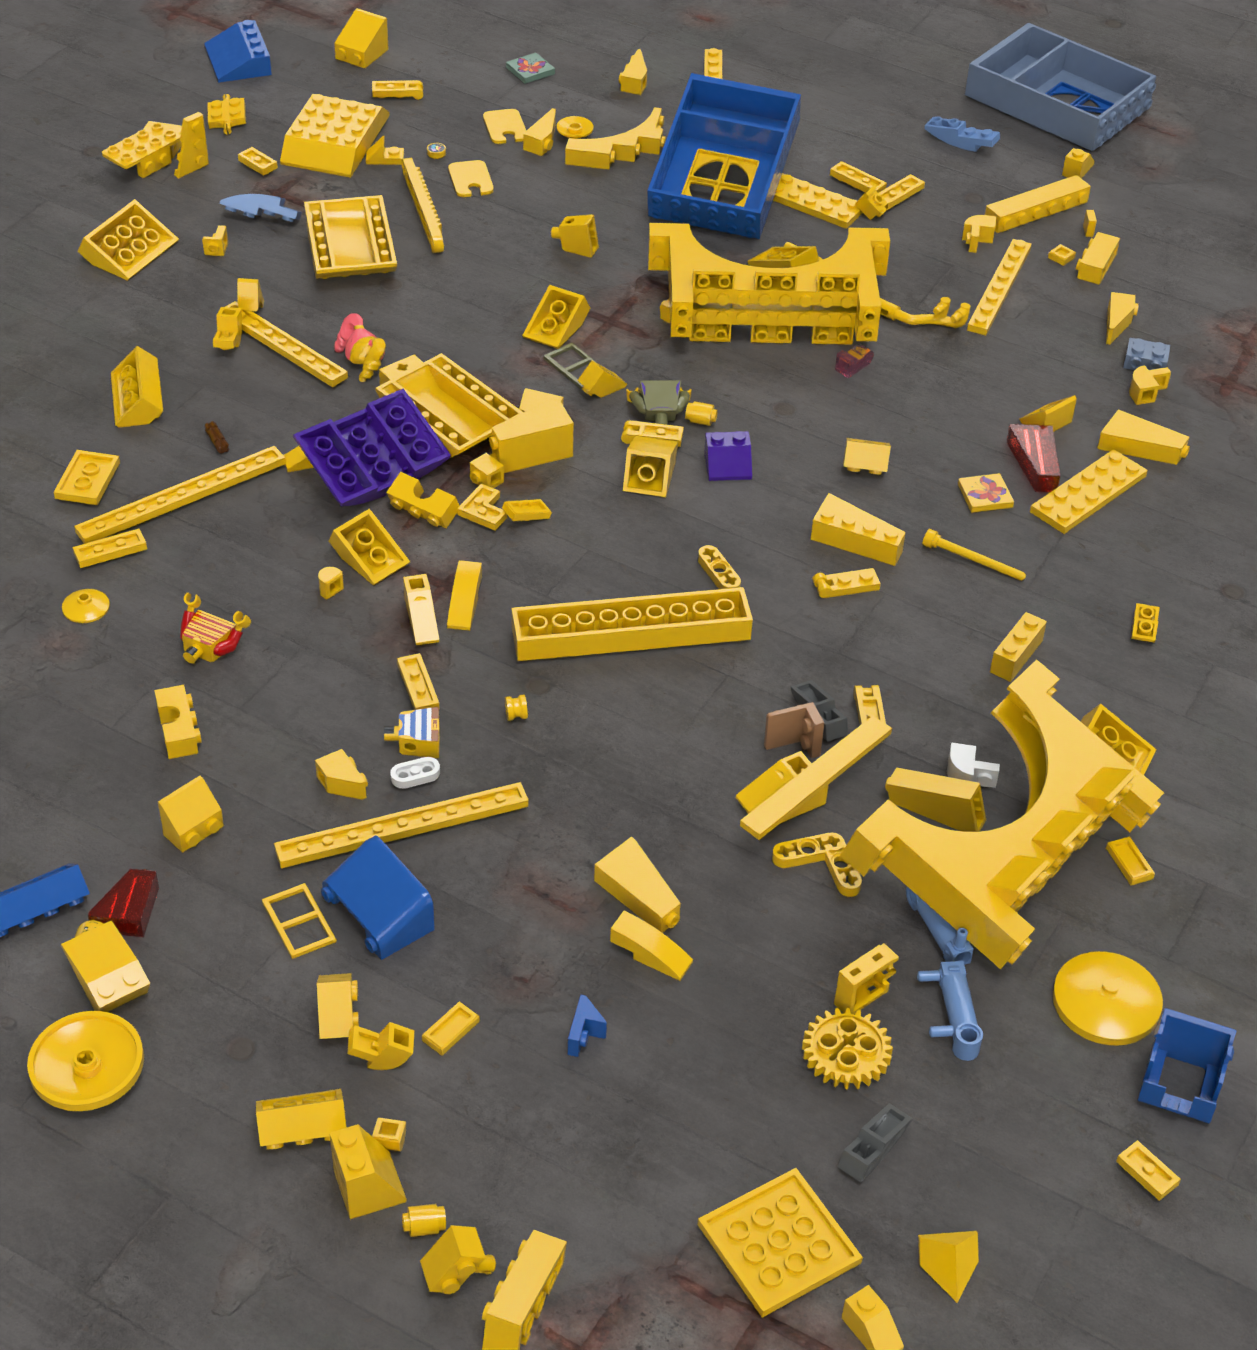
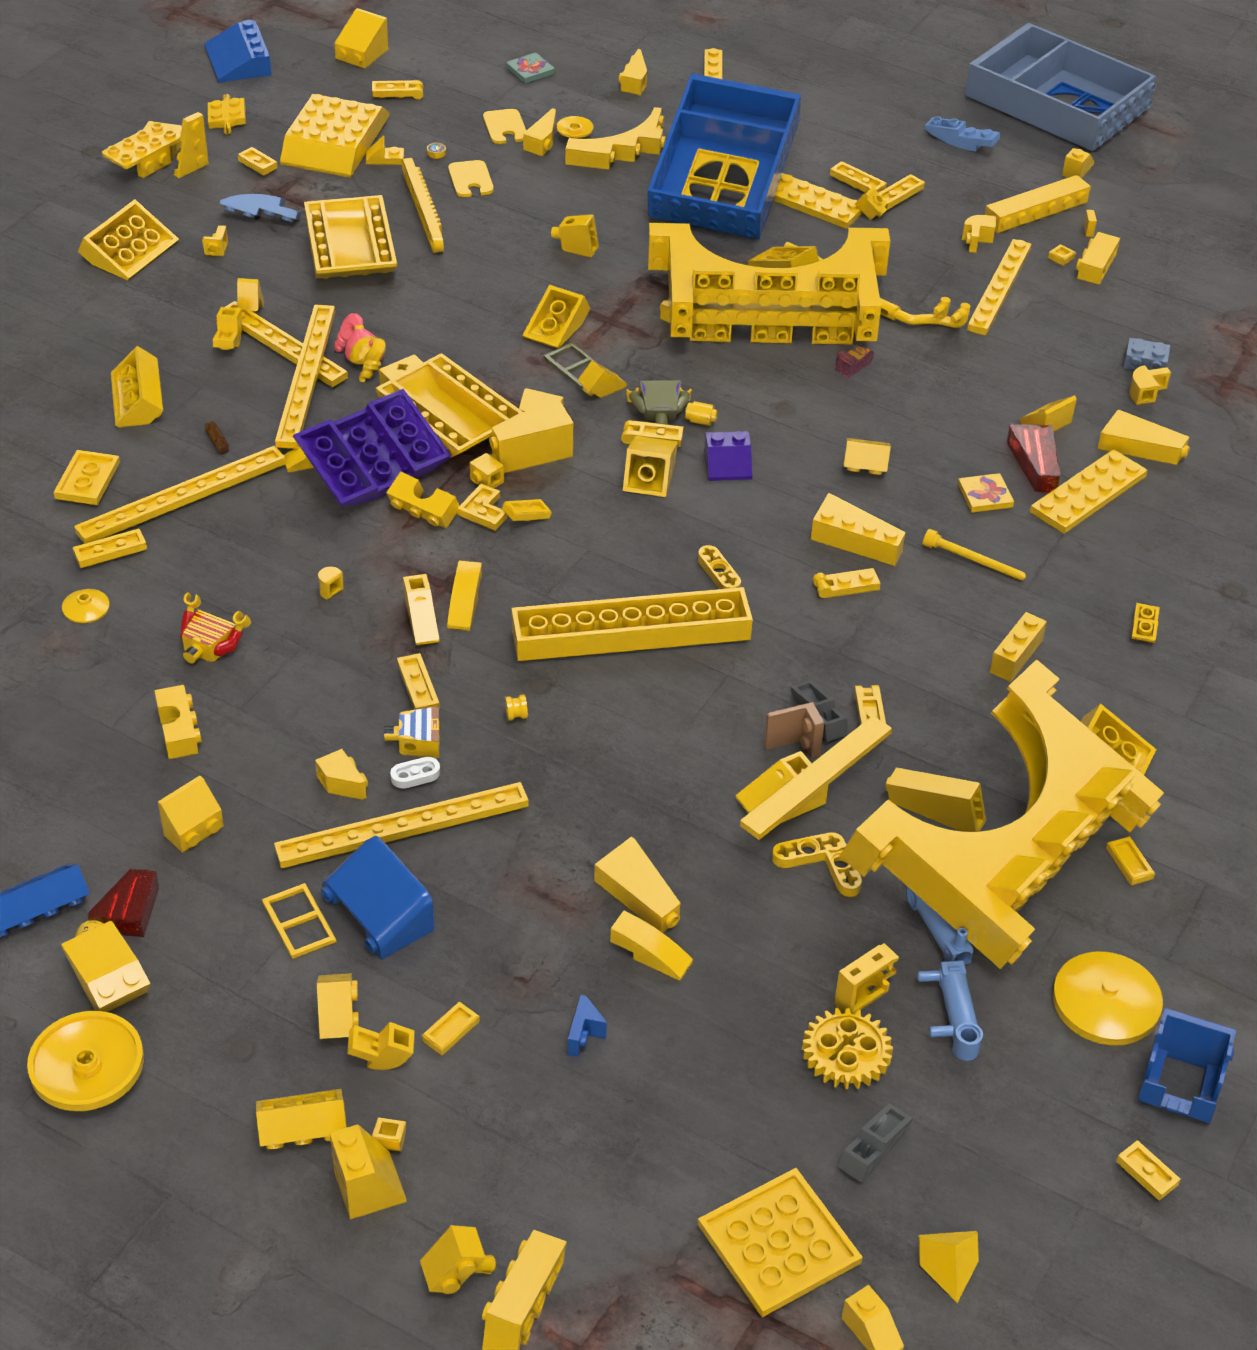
yellow slope [328,508,410,586] -> none
yellow brick [402,1204,446,1237] -> none
white brick [947,743,1000,788] -> none
yellow slope [1106,292,1138,345] -> none
none -> yellow plate [275,305,336,449]

